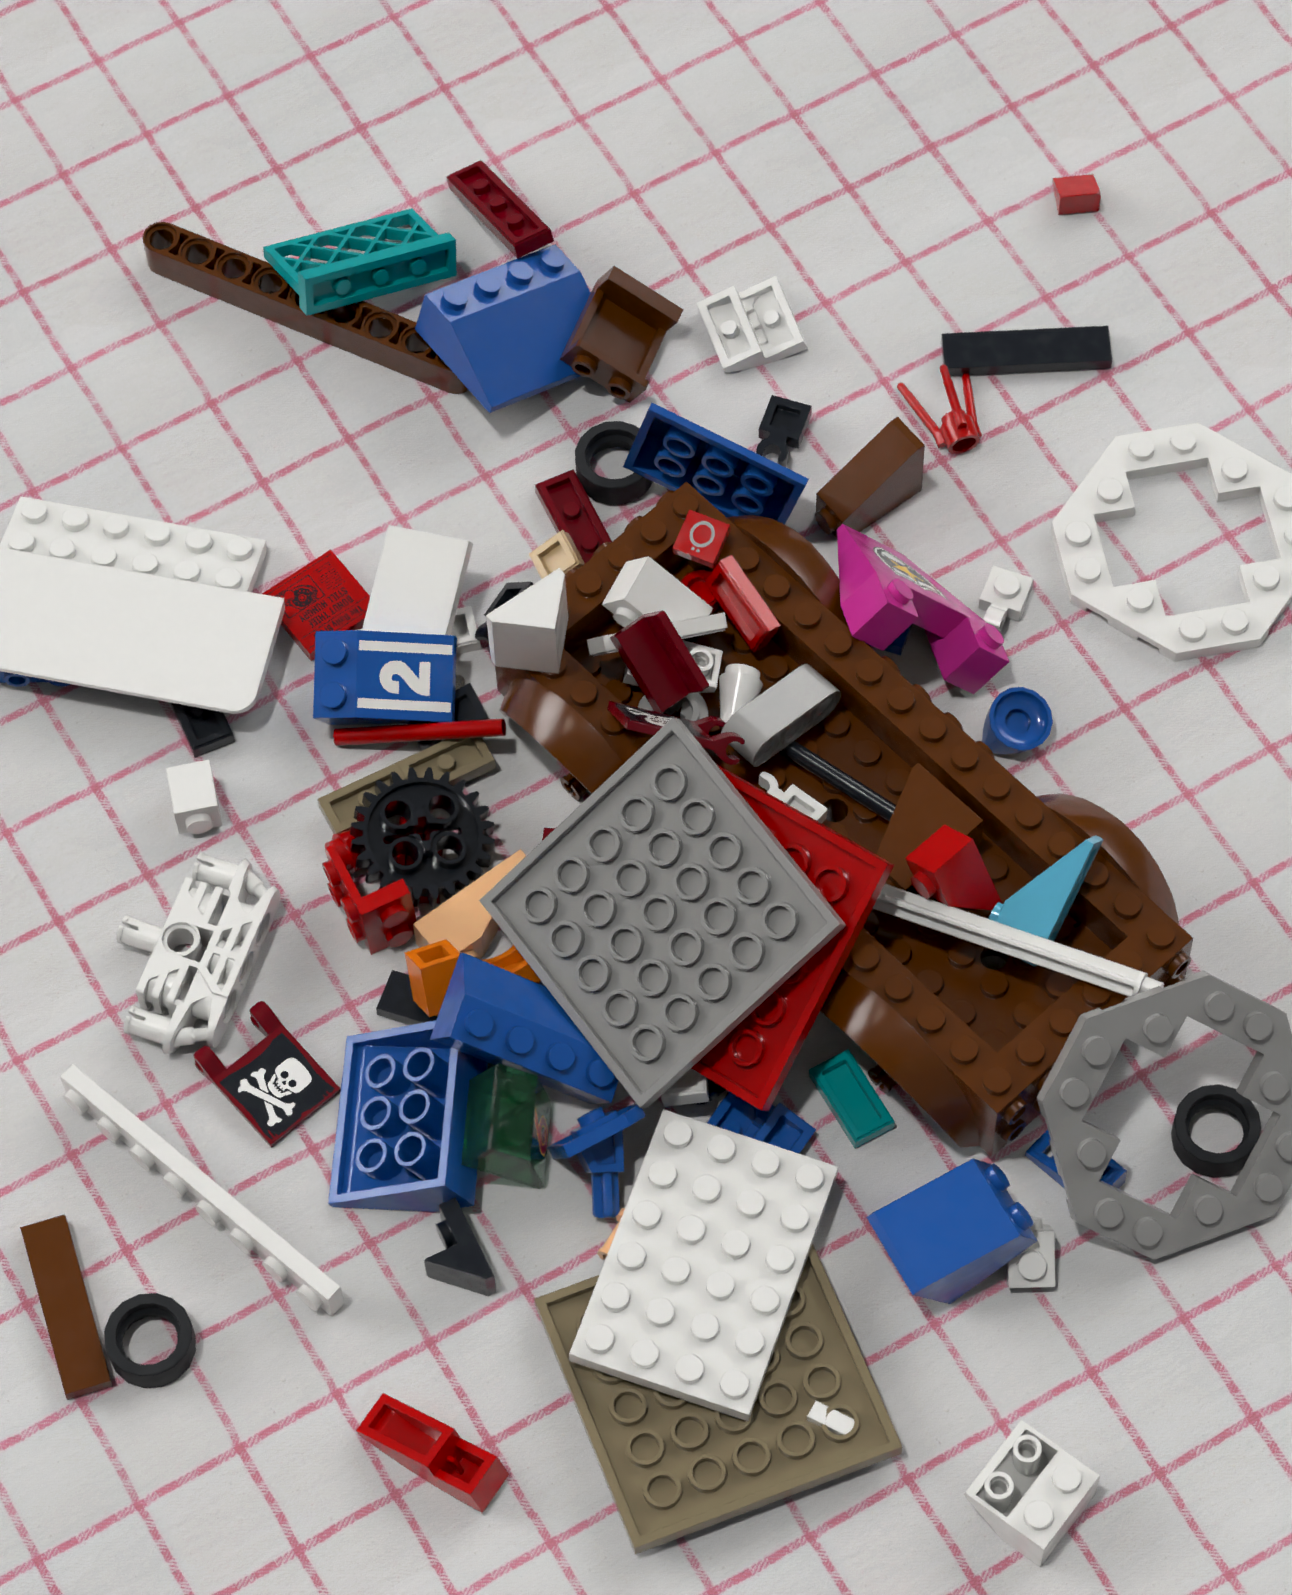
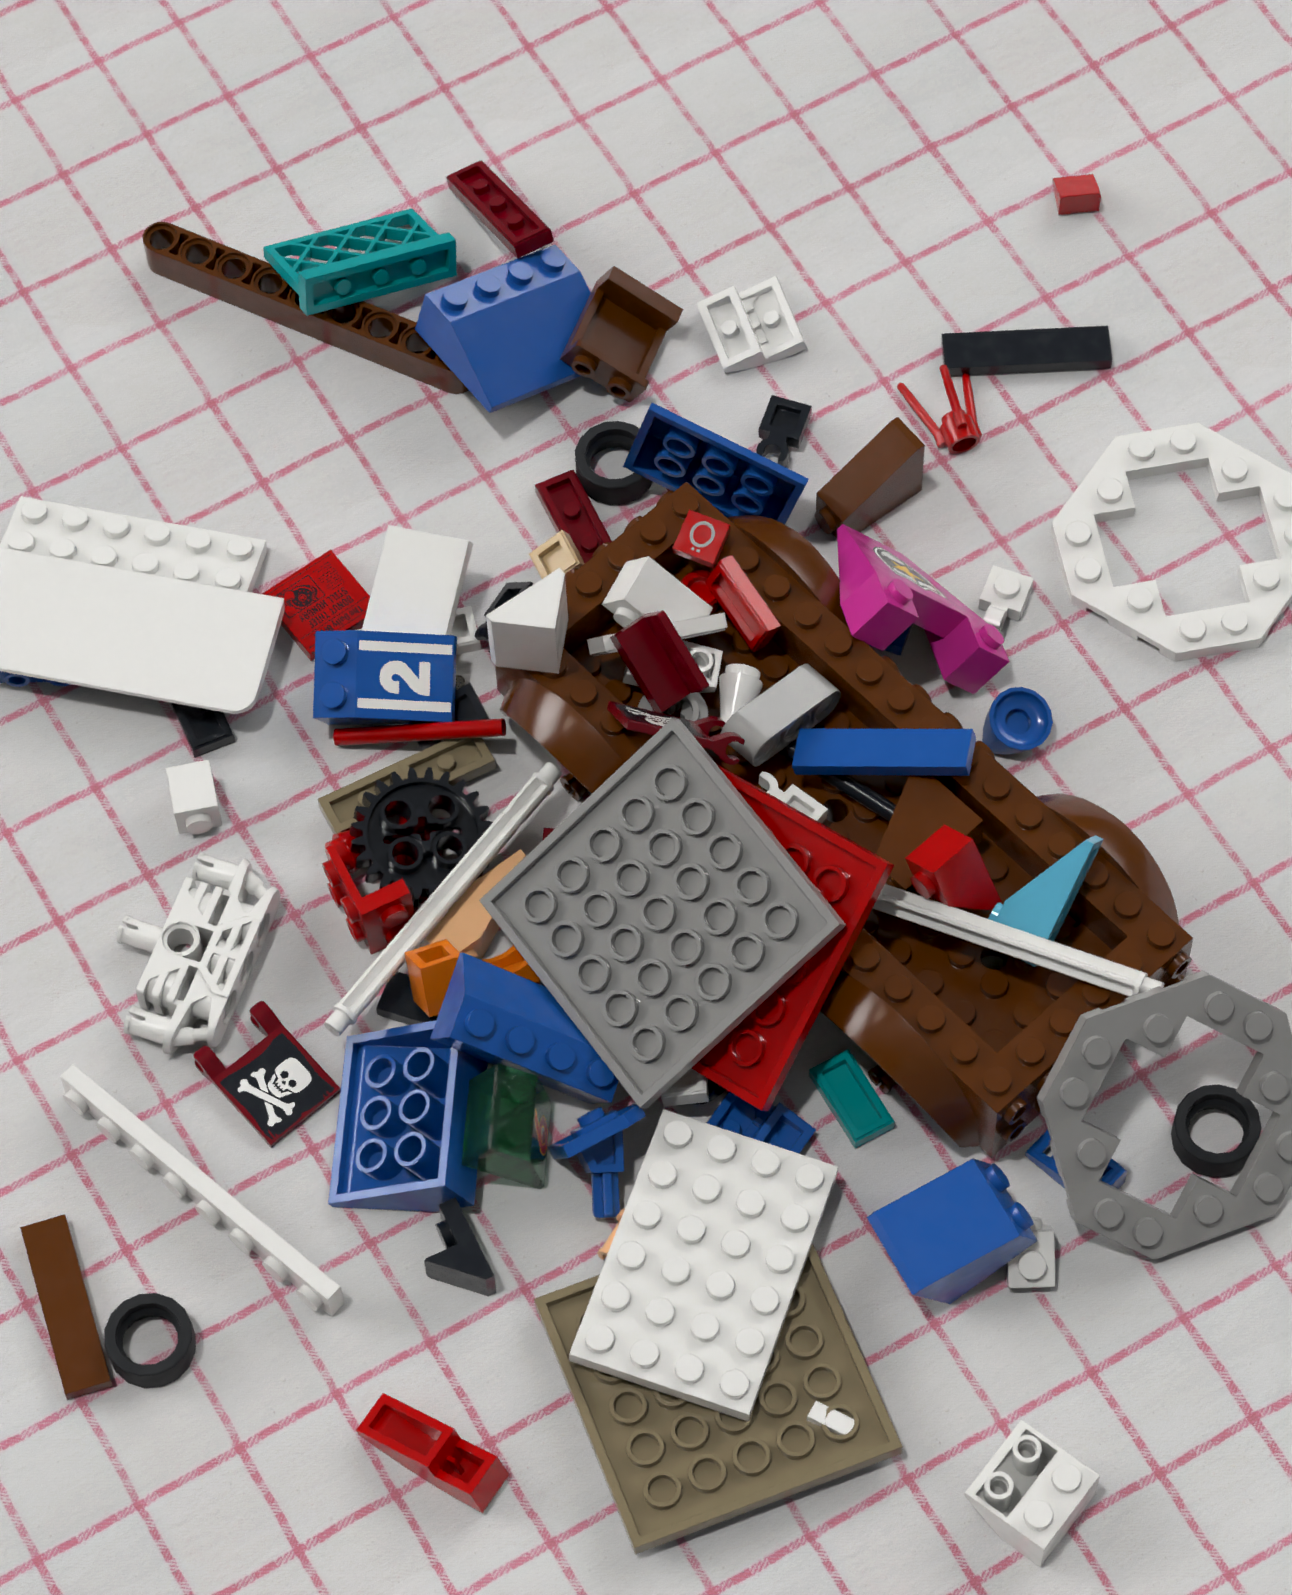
none -> white piece [324,762,562,1036]
none -> blue tile [792,729,976,776]

